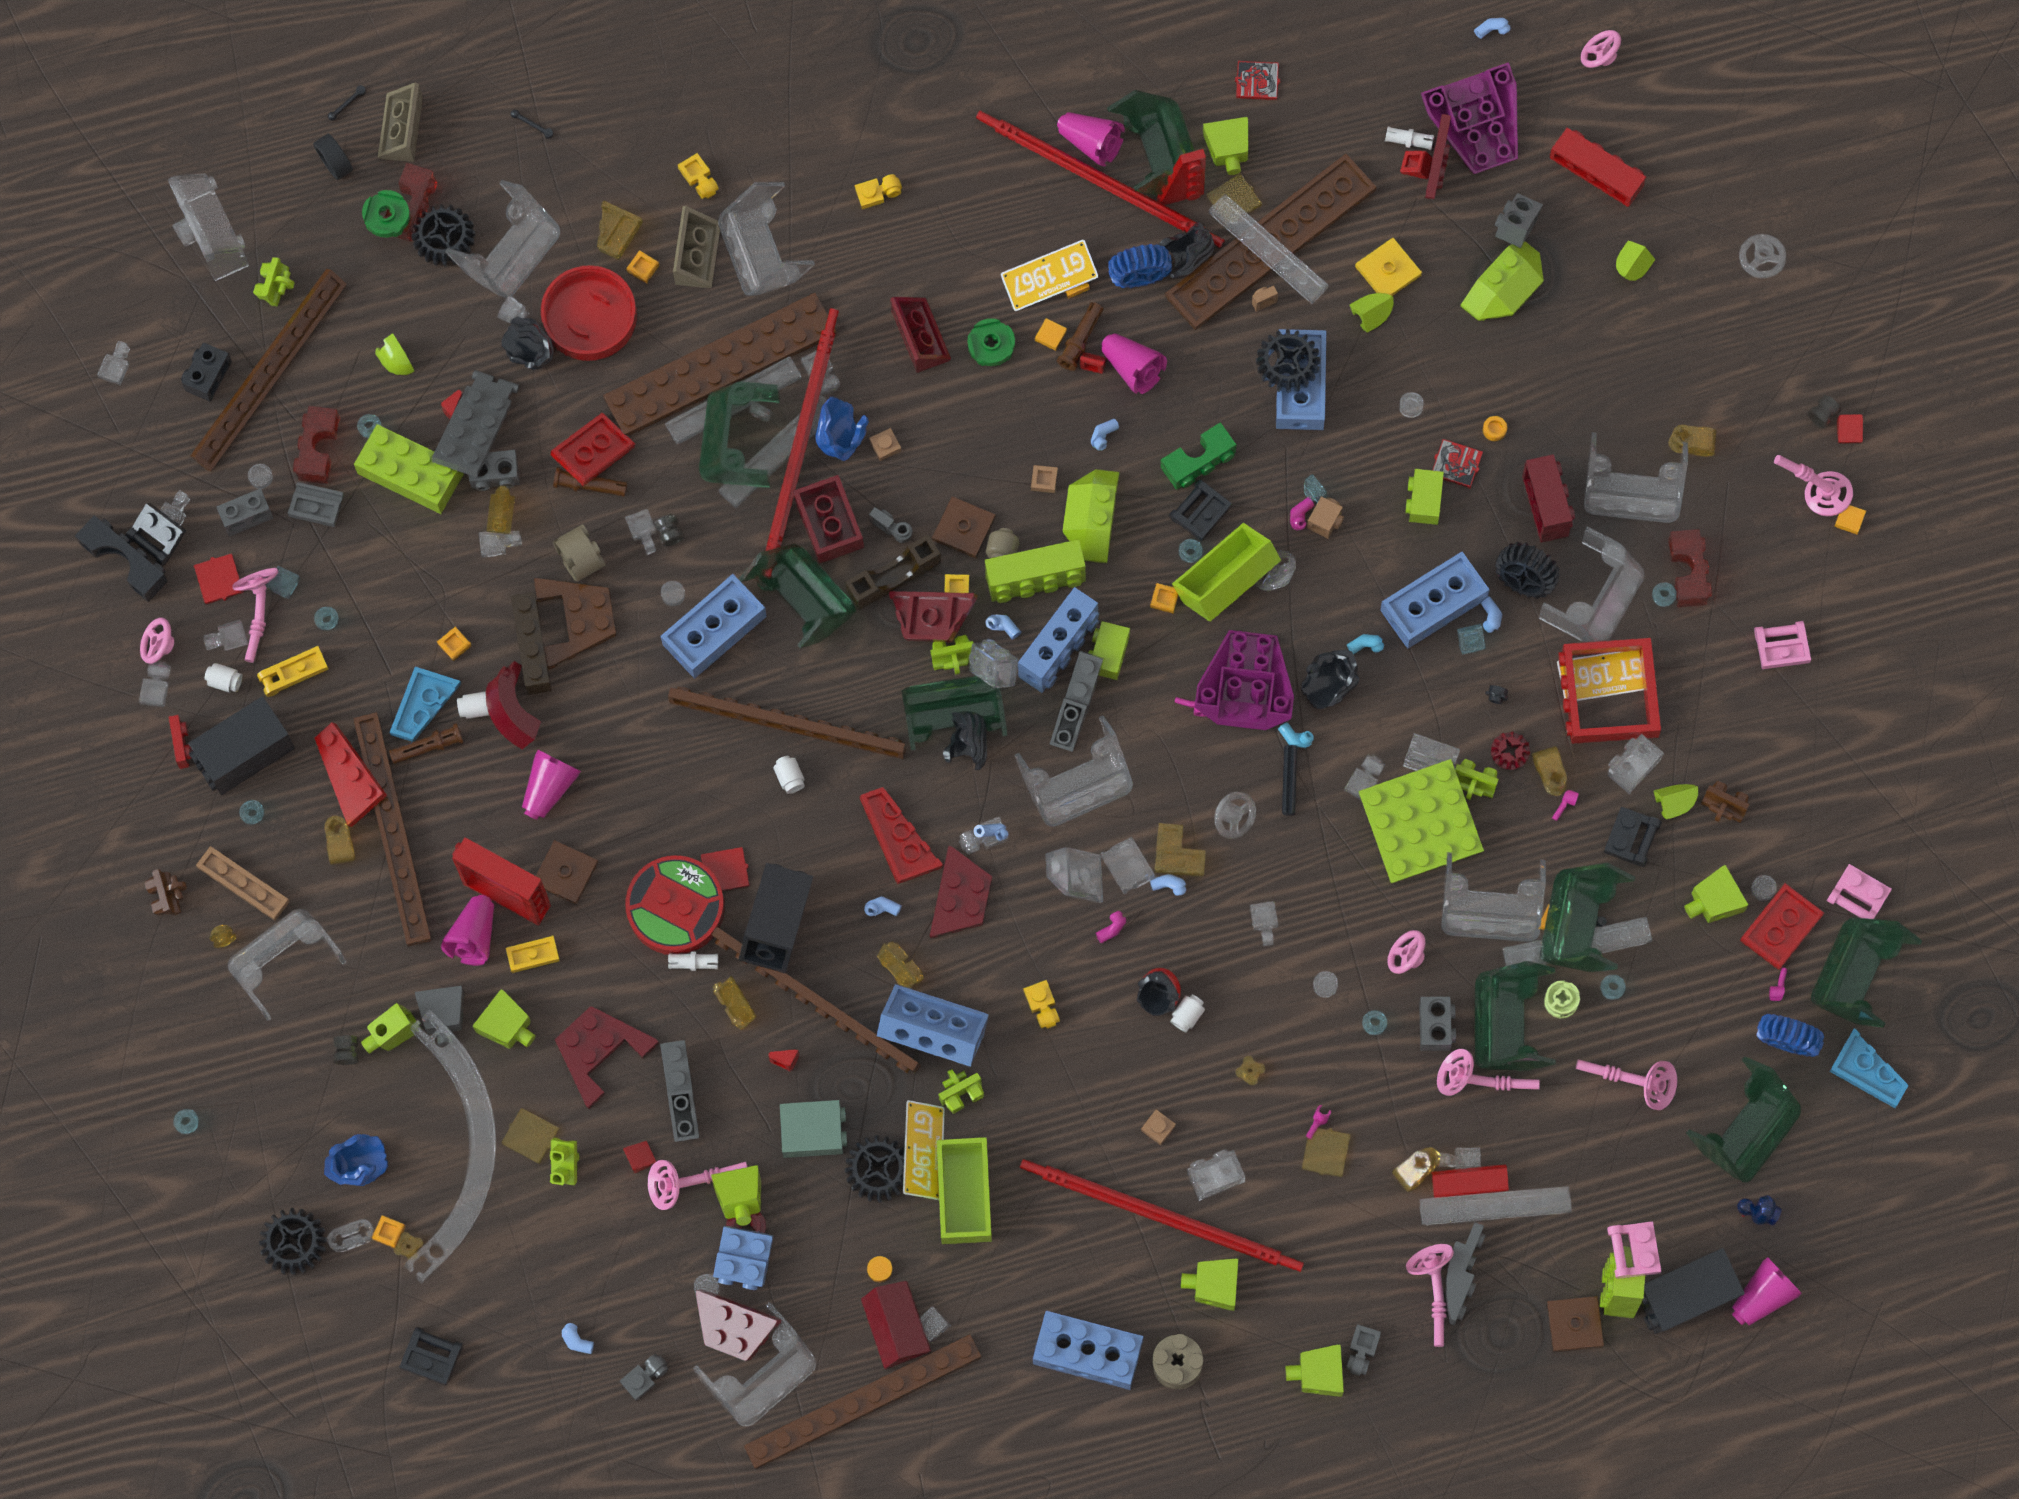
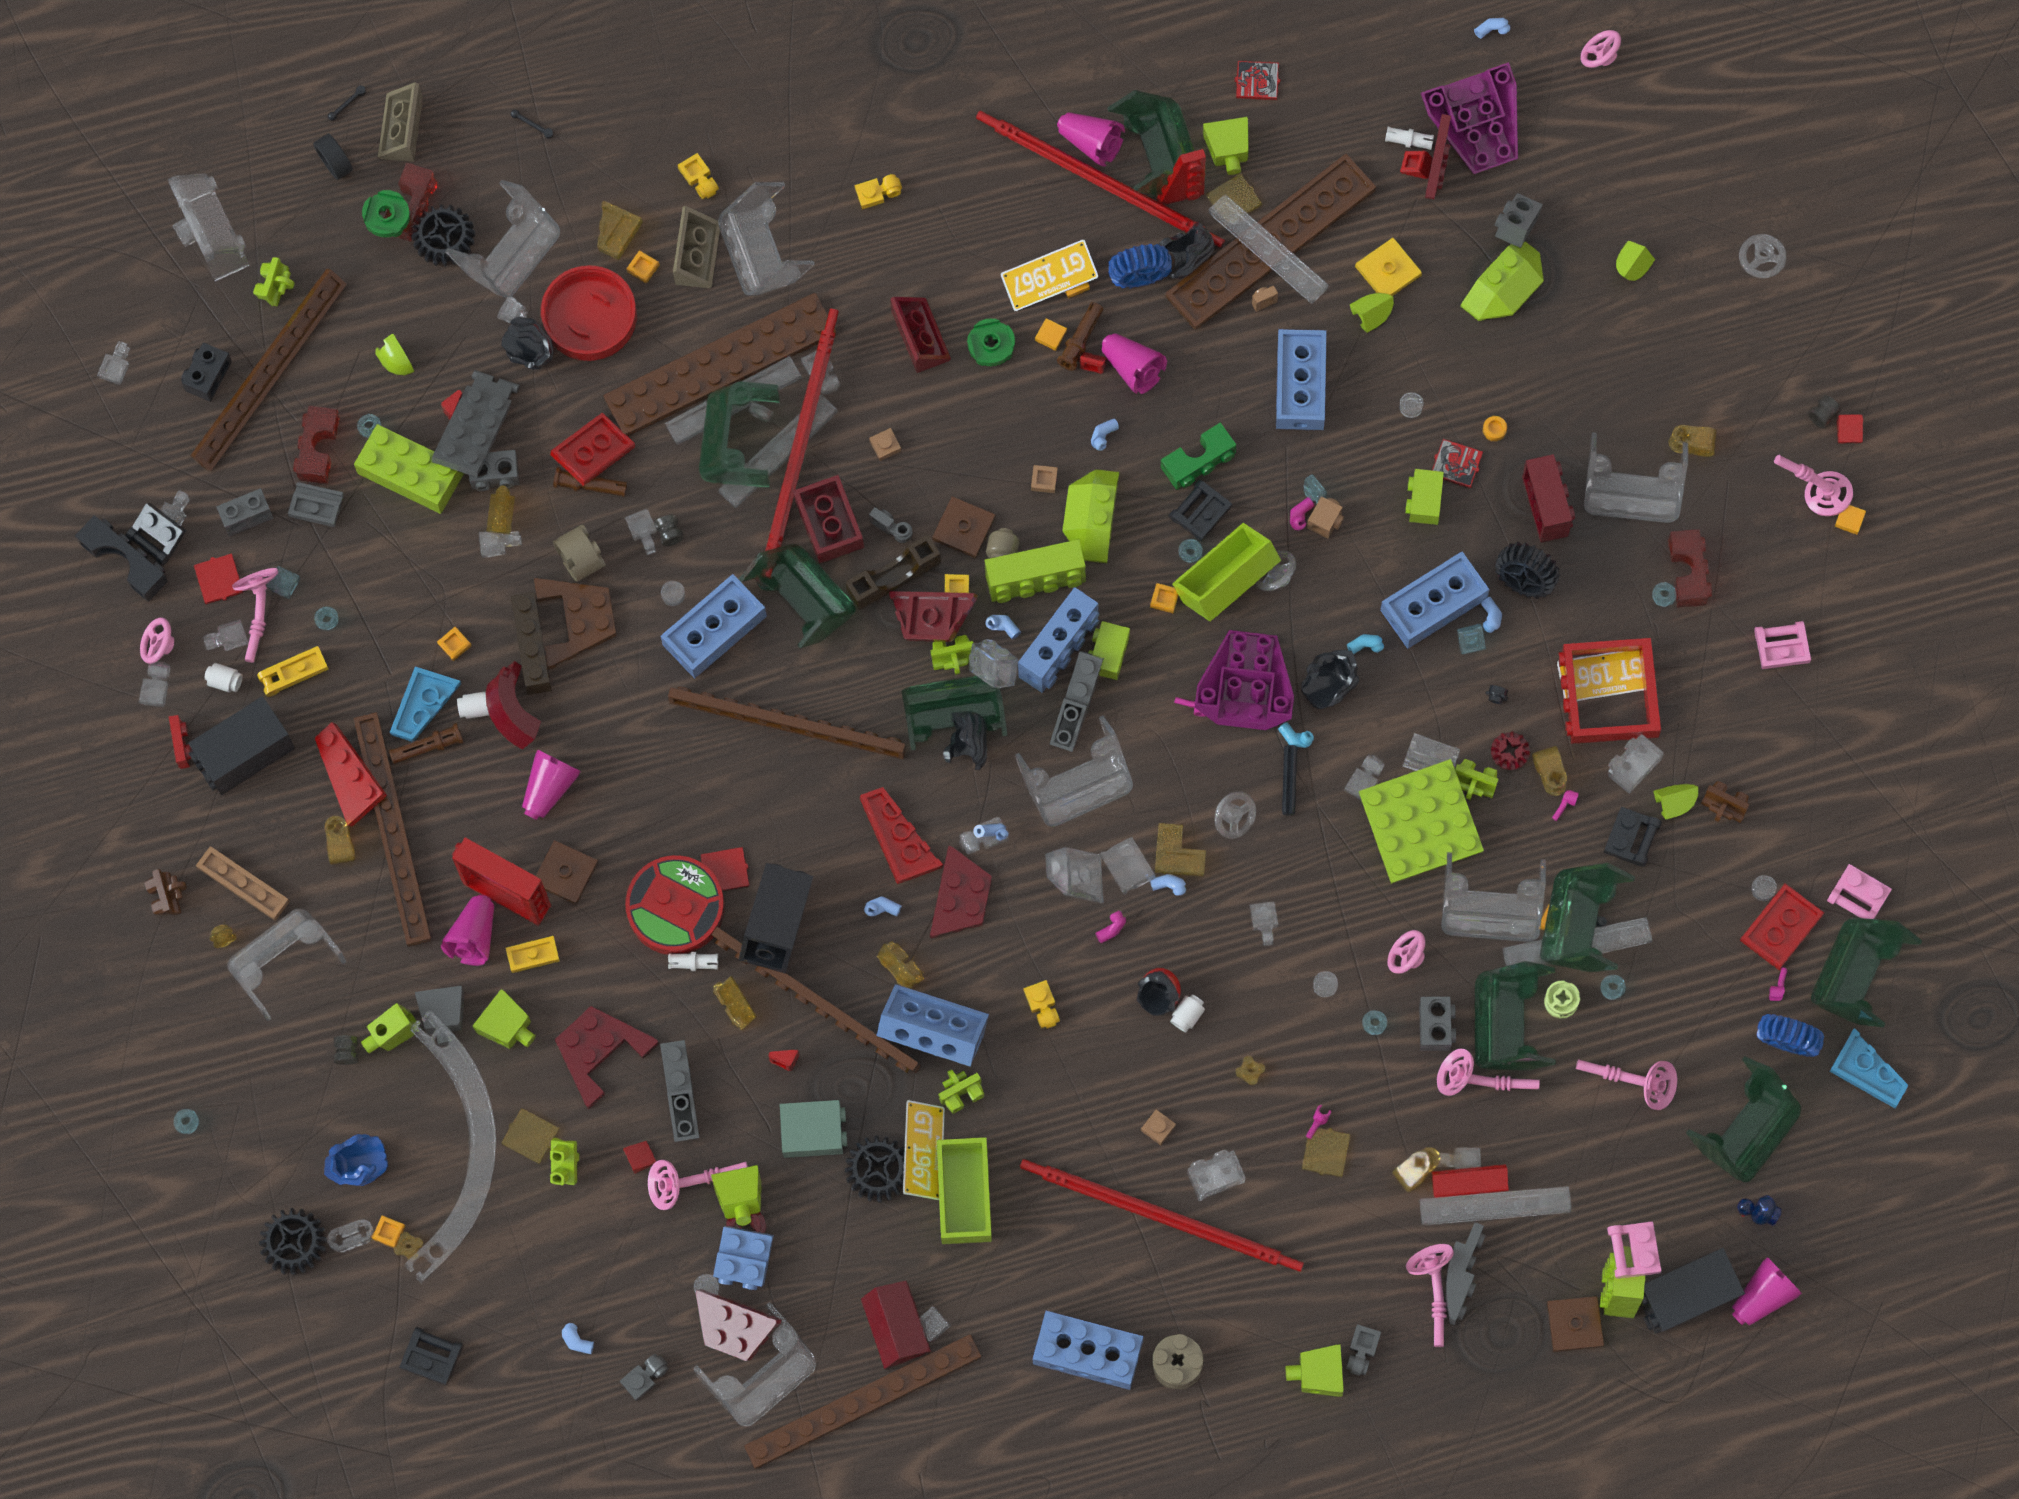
clear light blue plate [239,800,264,824] -> none
clear tile [248,464,273,489] -> none
white brick [773,756,805,794] -> none
blue hair [816,397,869,461] -> none
light orange tile [867,1256,892,1283] -> none
lime torso [1181,1259,1238,1311] -> none
black gear [1256,329,1321,393] -> none
clear windscreen [1539,526,1645,643] -> none
red brick [1550,128,1646,207] -> none
lime torso [1684,865,1748,923] -> none

